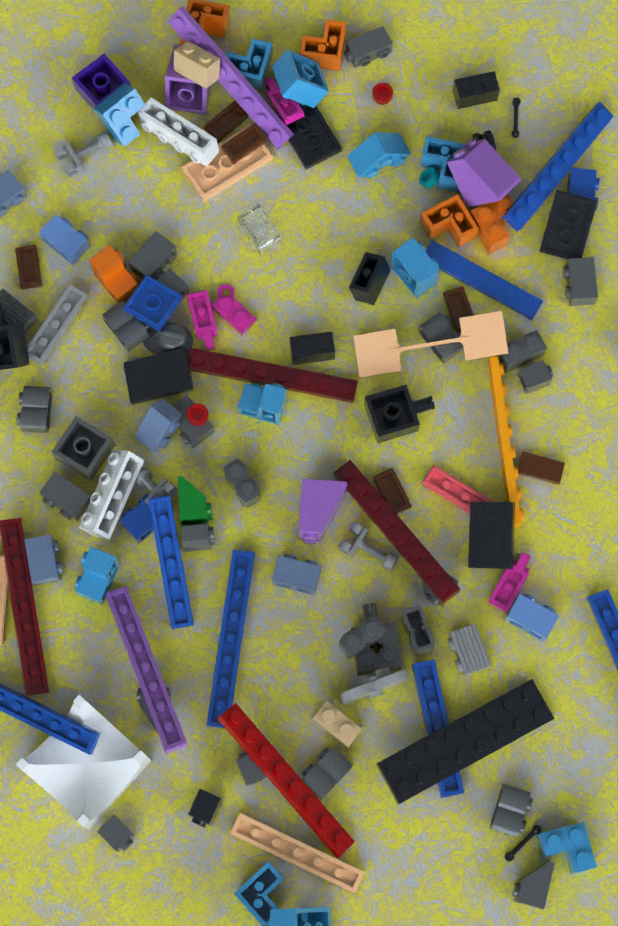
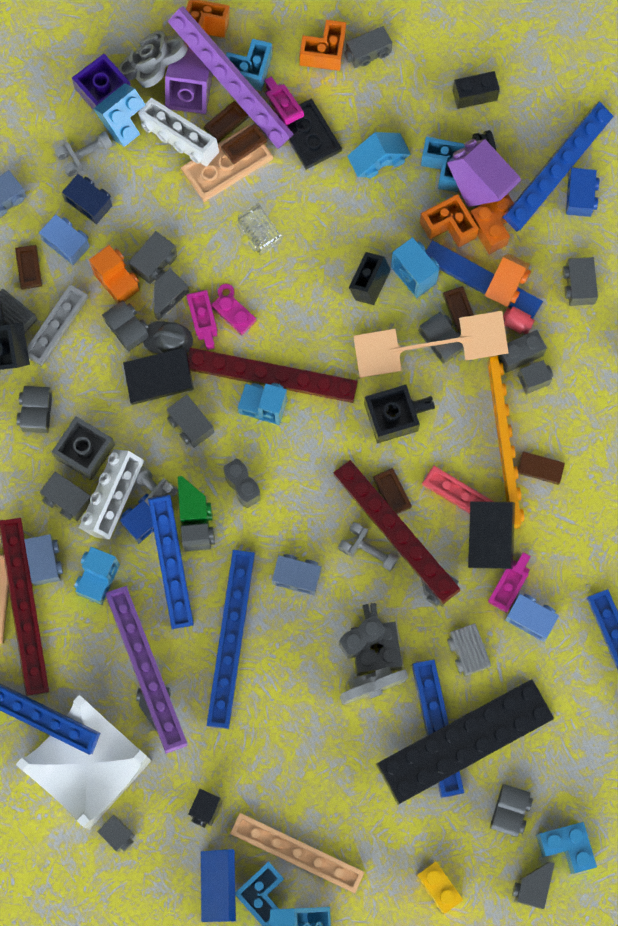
blue tile [123,274,183,332] -> none
sand blue brick [134,398,182,453] -> none
tan brick [174,40,220,88] -> none
red tile [187,403,209,426] -> none
red plate [217,702,355,858] -> none
dark grey brick [236,751,267,787] -> none
dark azure brick [272,49,329,108] -> none
black brick [289,332,335,365] -> none
medium lavender slope [299,479,347,544] -> none
dark grey brick [302,747,353,800] -> none
tan brick [313,701,362,749] -> none
red tile [372,83,393,105] -> none
dark grey brick [402,605,434,656] -> none
teal tile [419,167,440,189] -> none
black hinge [505,825,541,861] -> none
black hinge [511,98,521,138] -> none
black tile [539,190,598,259] -> none
none -> dark blue brick [62,174,112,224]
none -> light grey plant [118,31,188,88]
none -> blue tile [201,849,236,922]
none -> yellow brick [416,861,463,914]
none -> orange brick [484,253,531,307]
none -> coral brick [503,306,535,334]

